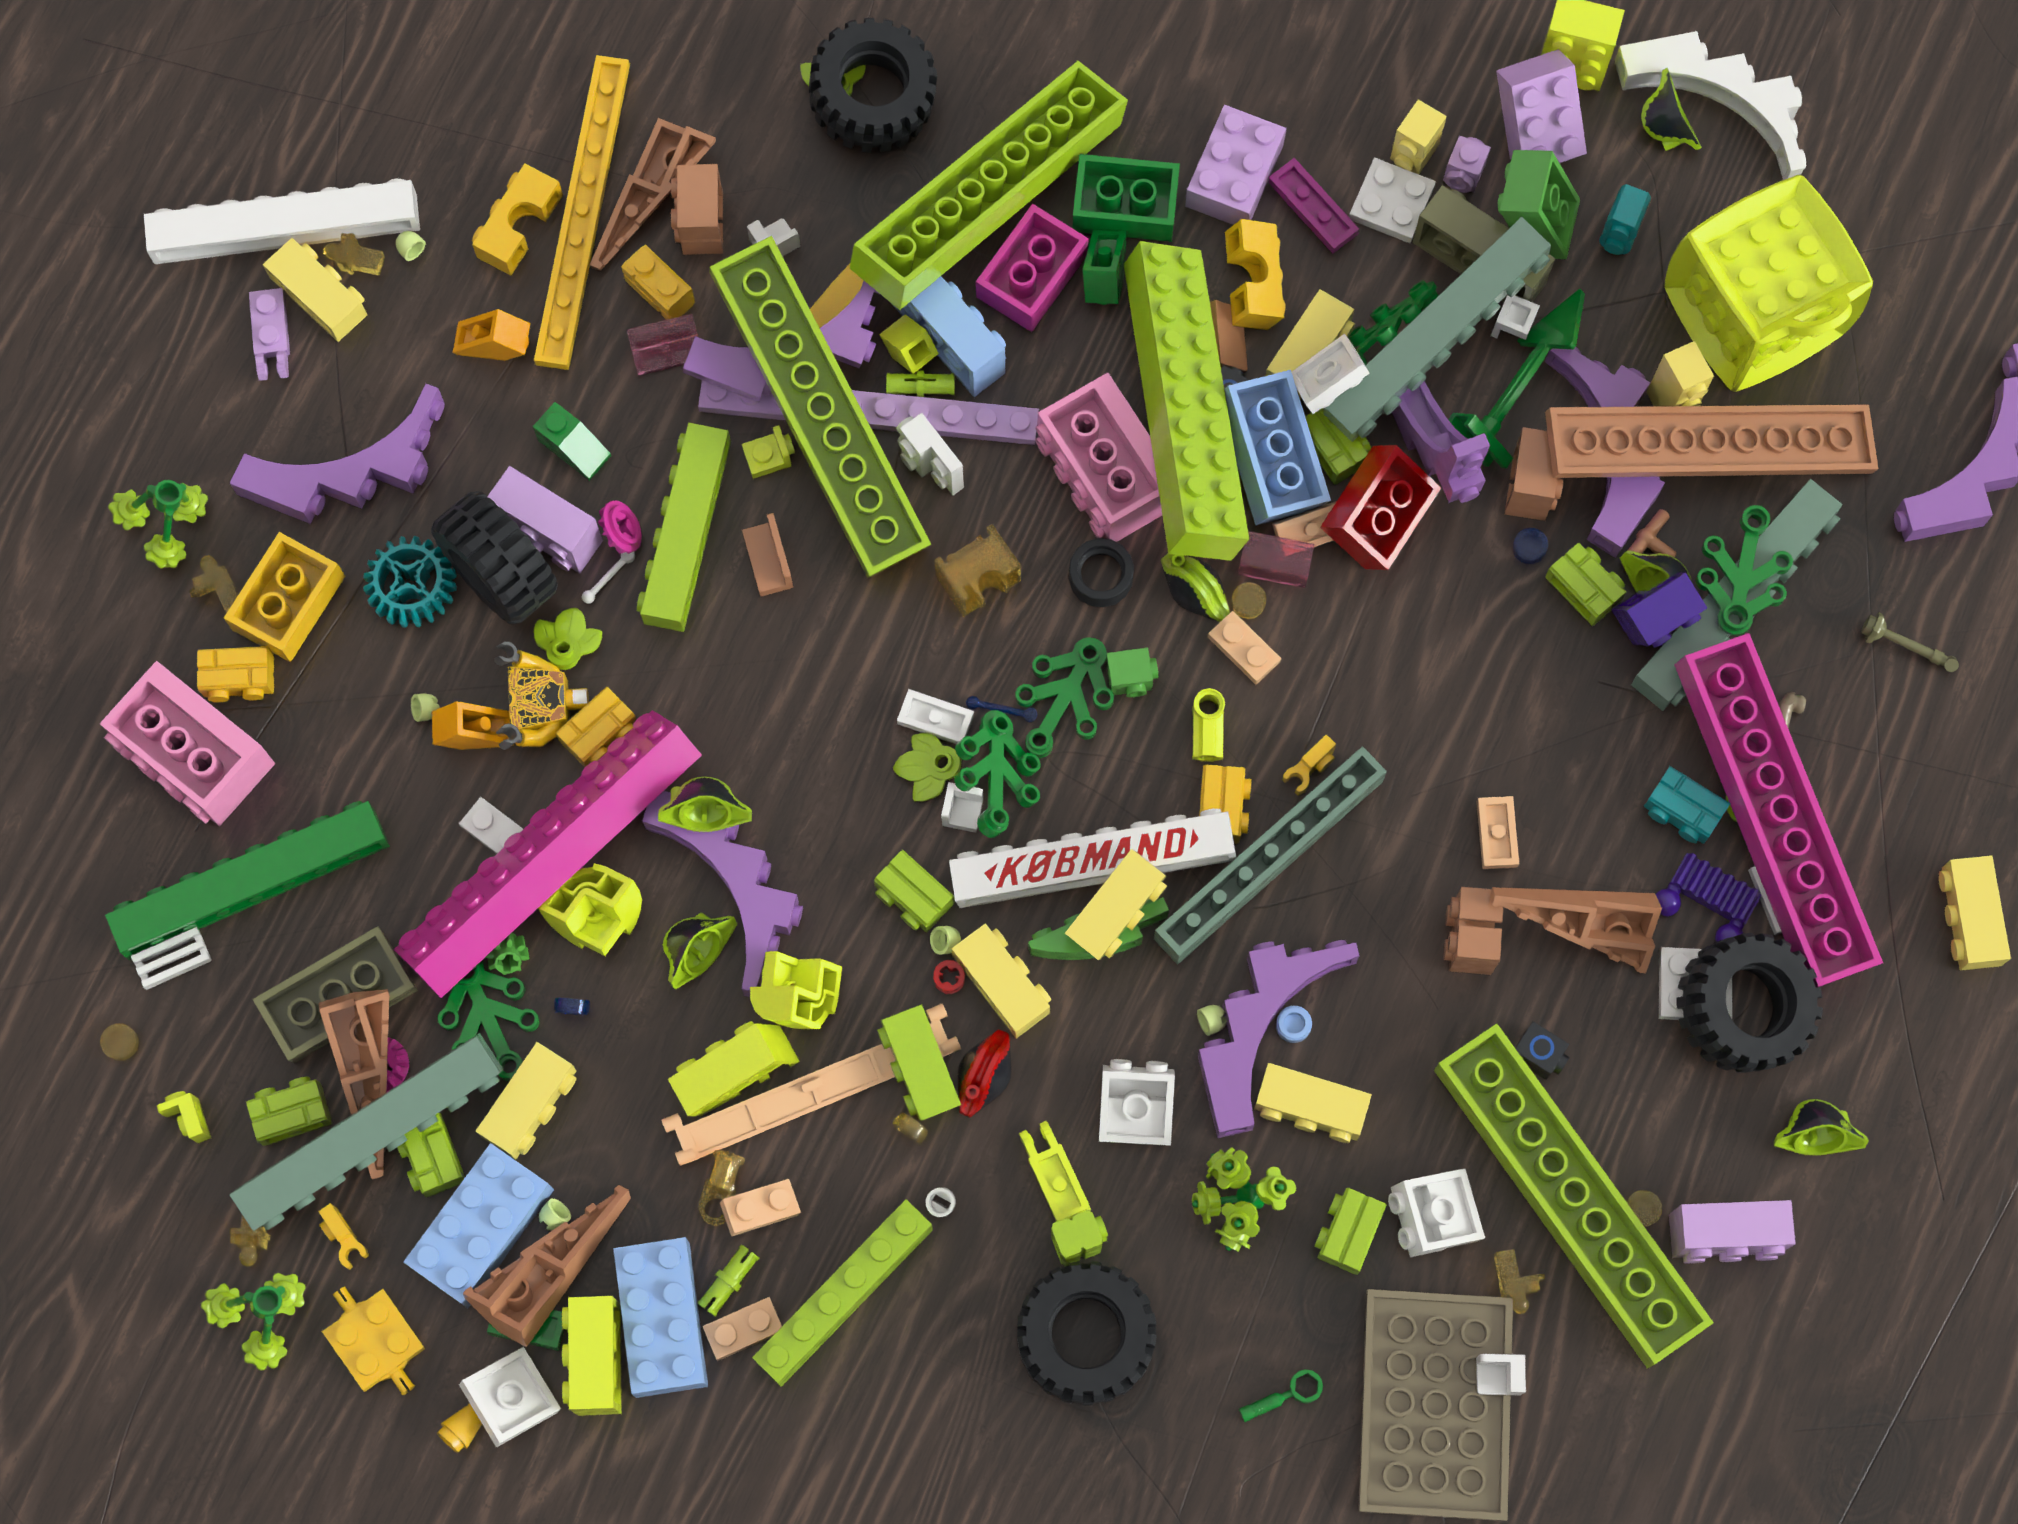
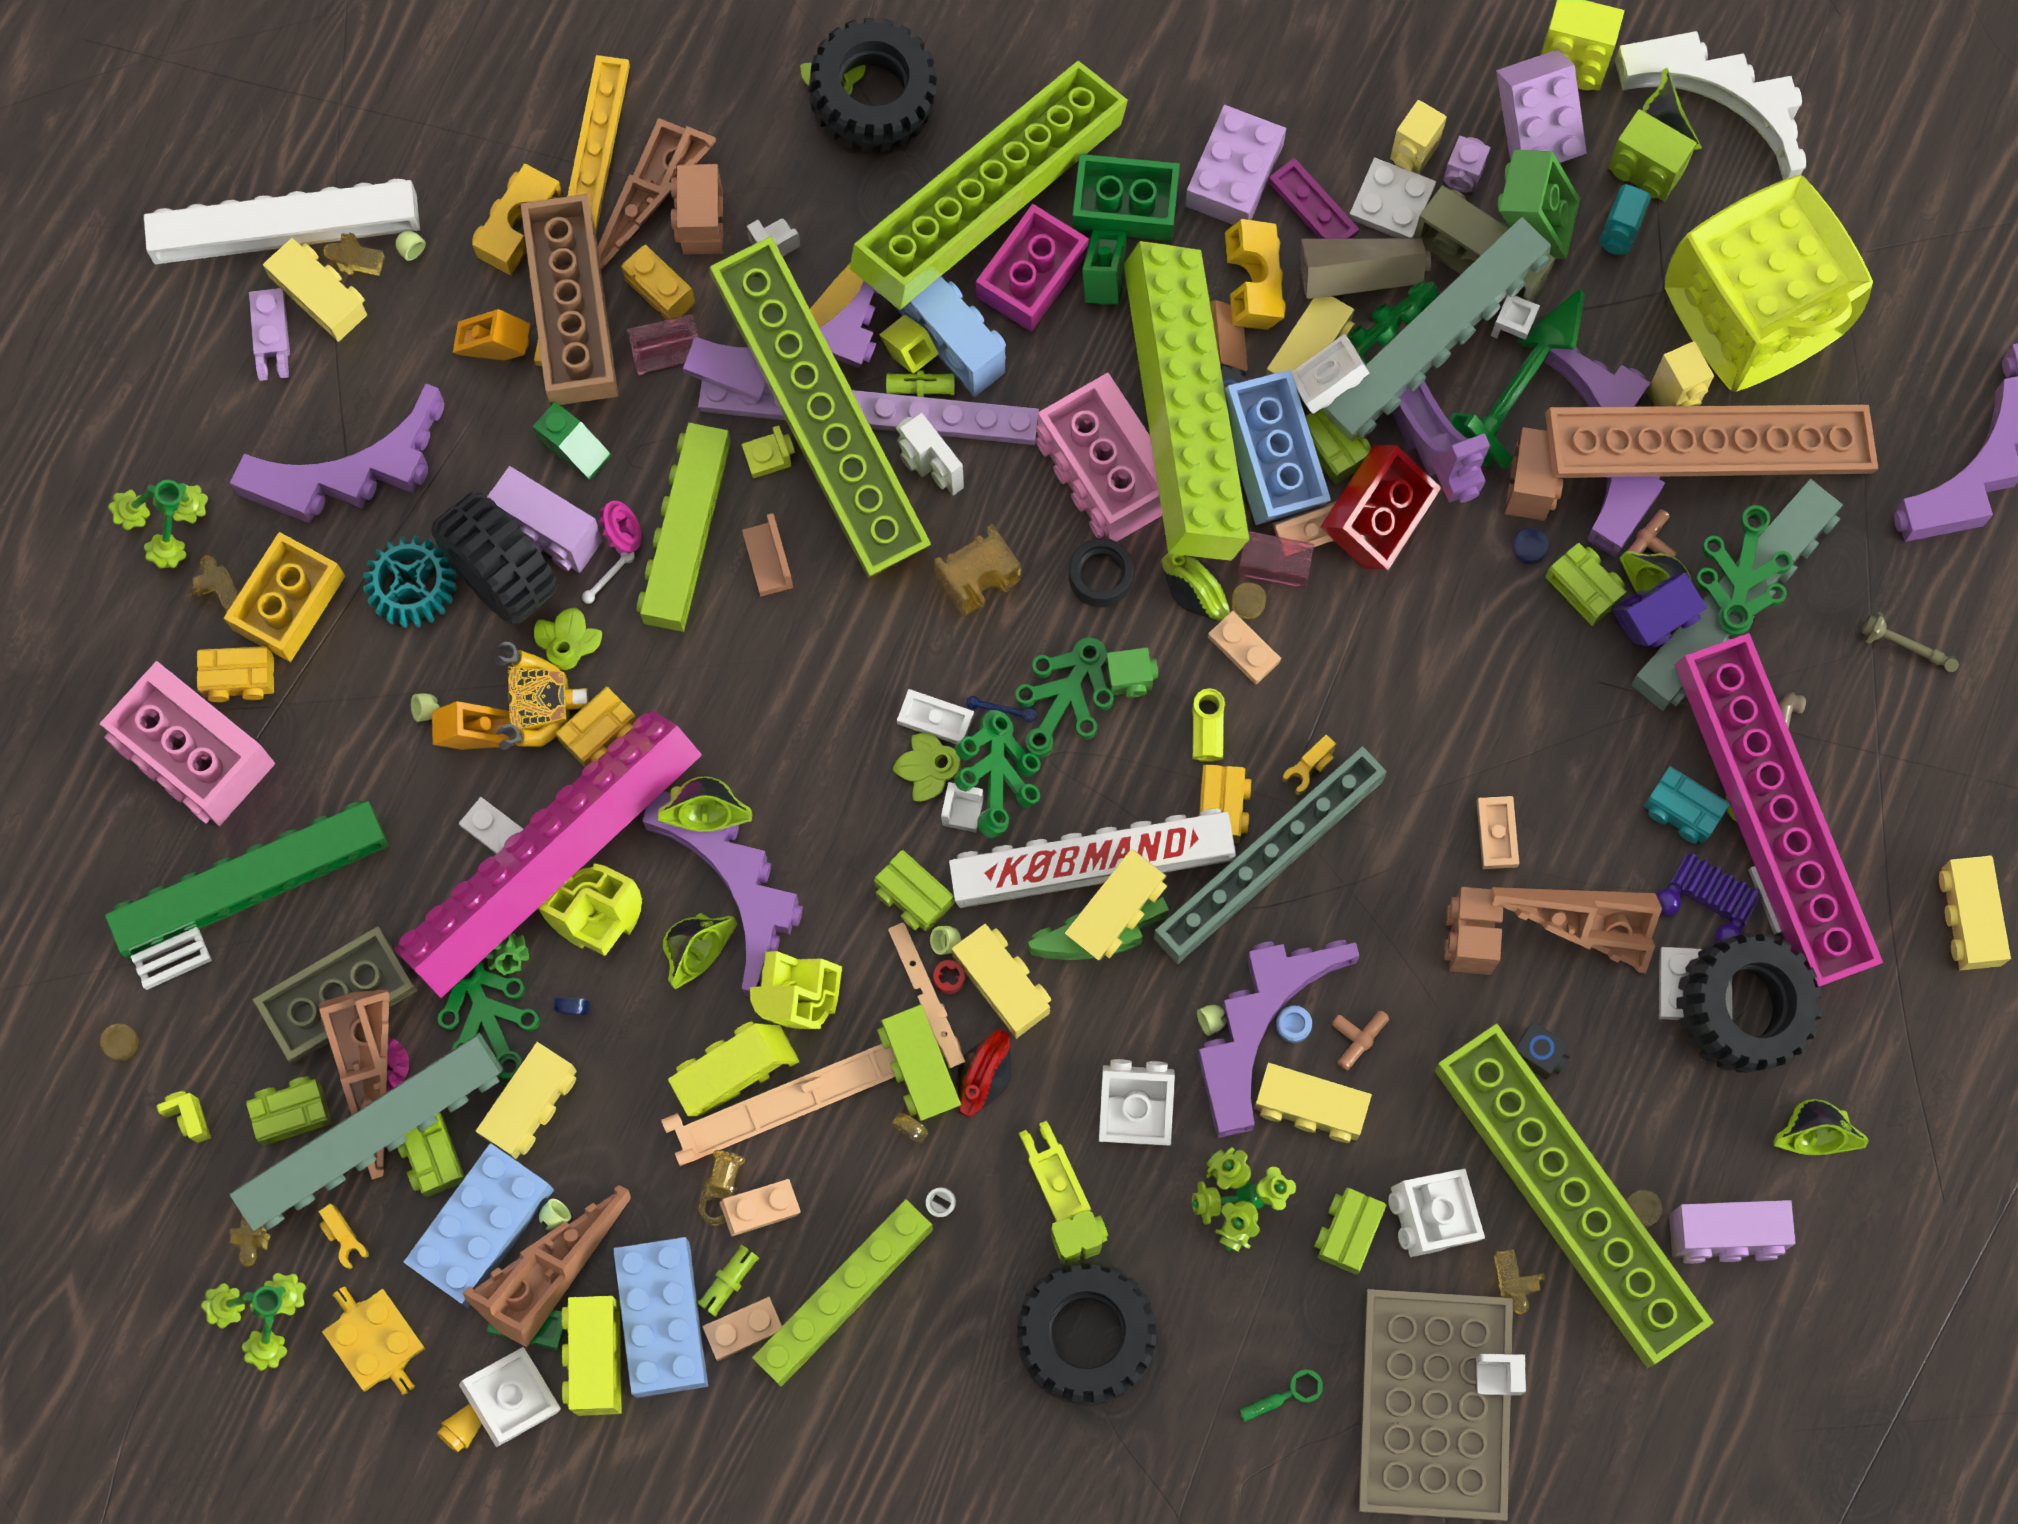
none -> medium nougat brick [521,194,618,405]
none -> light nougat piece [888,923,965,1068]
none -> dark tan slope [1299,238,1431,298]
none -> nougat piece [1332,1011,1389,1071]
none -> lime brick [1608,109,1697,202]

